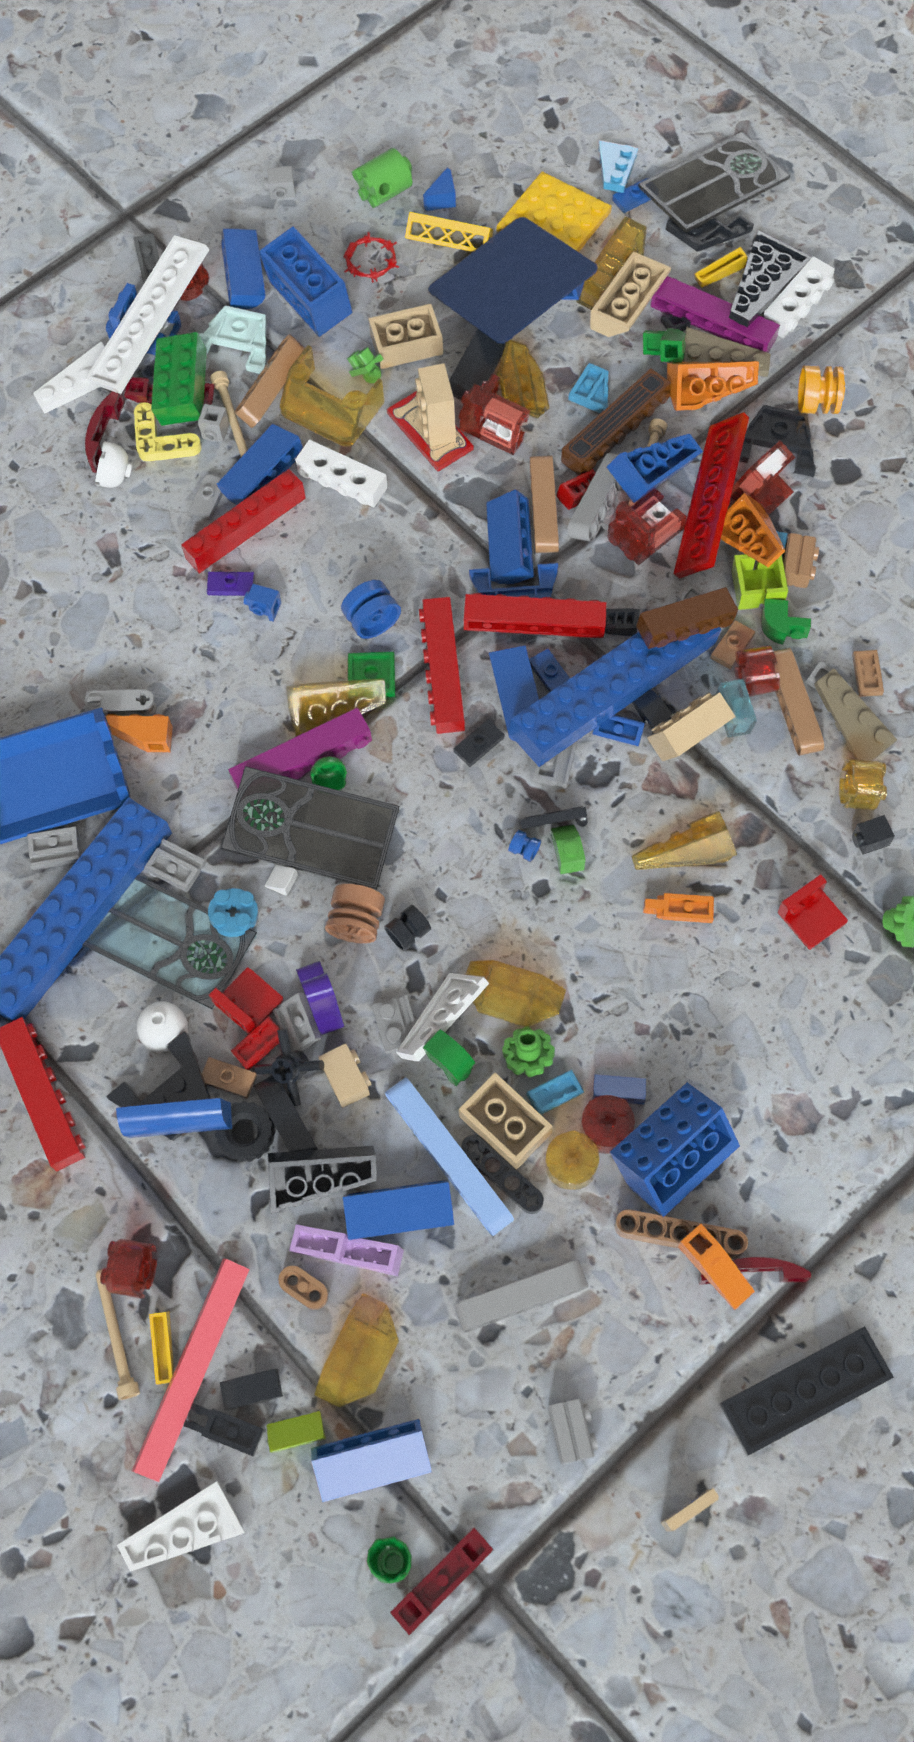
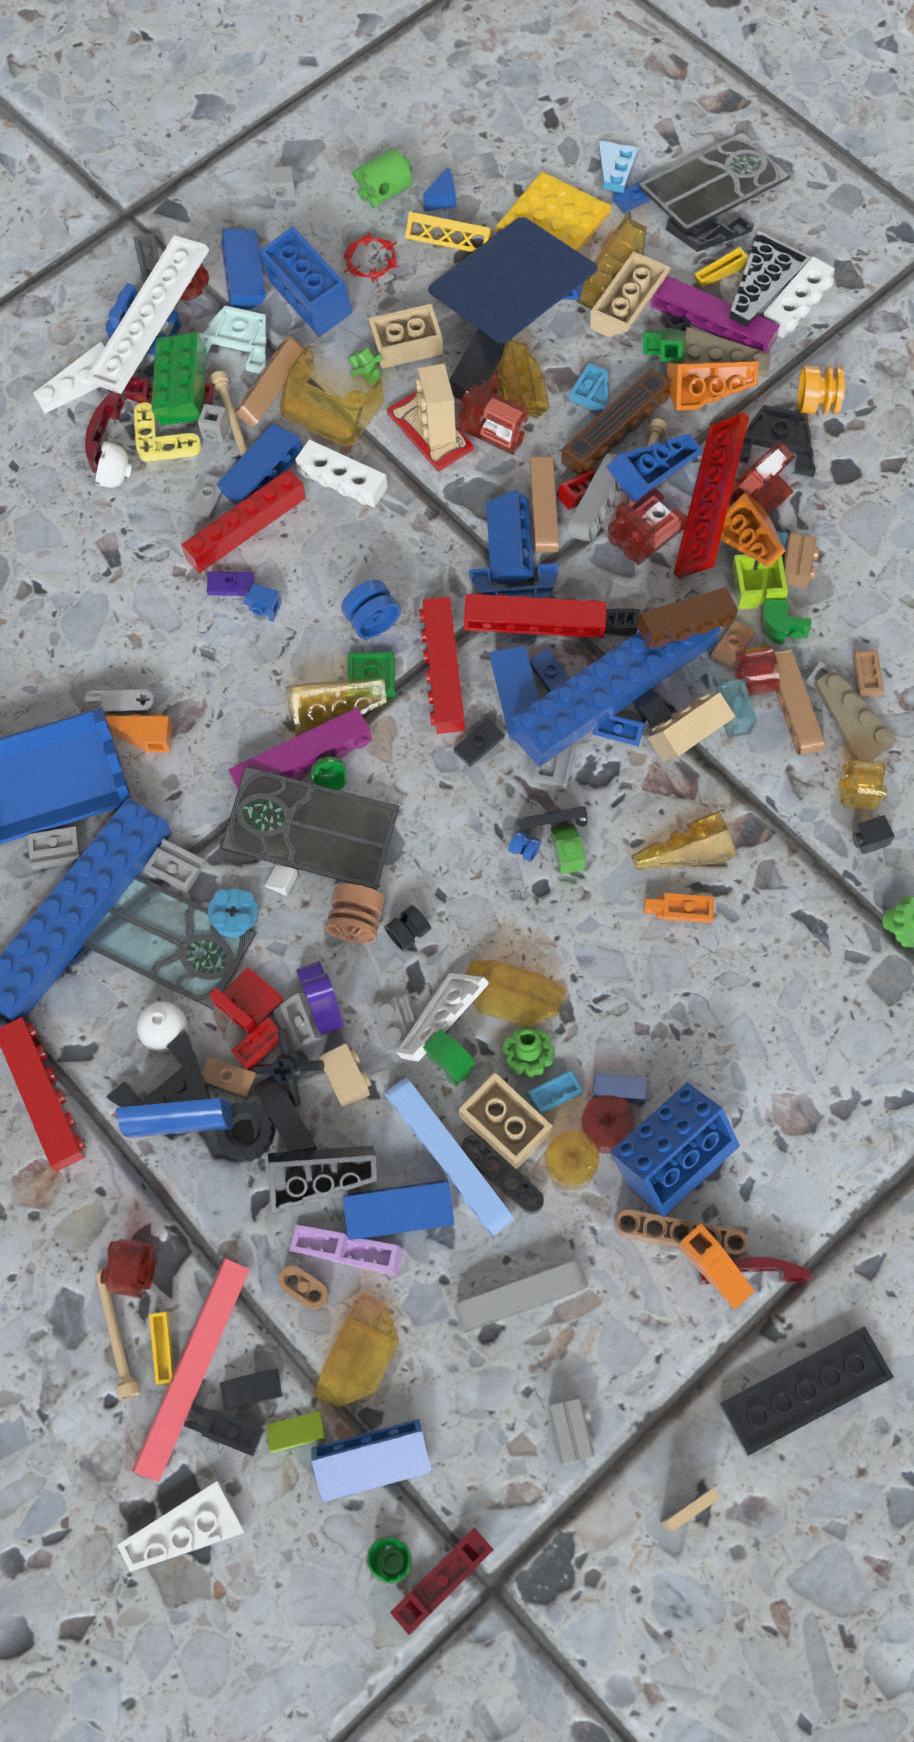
red bracket [777,874,848,950] -> none

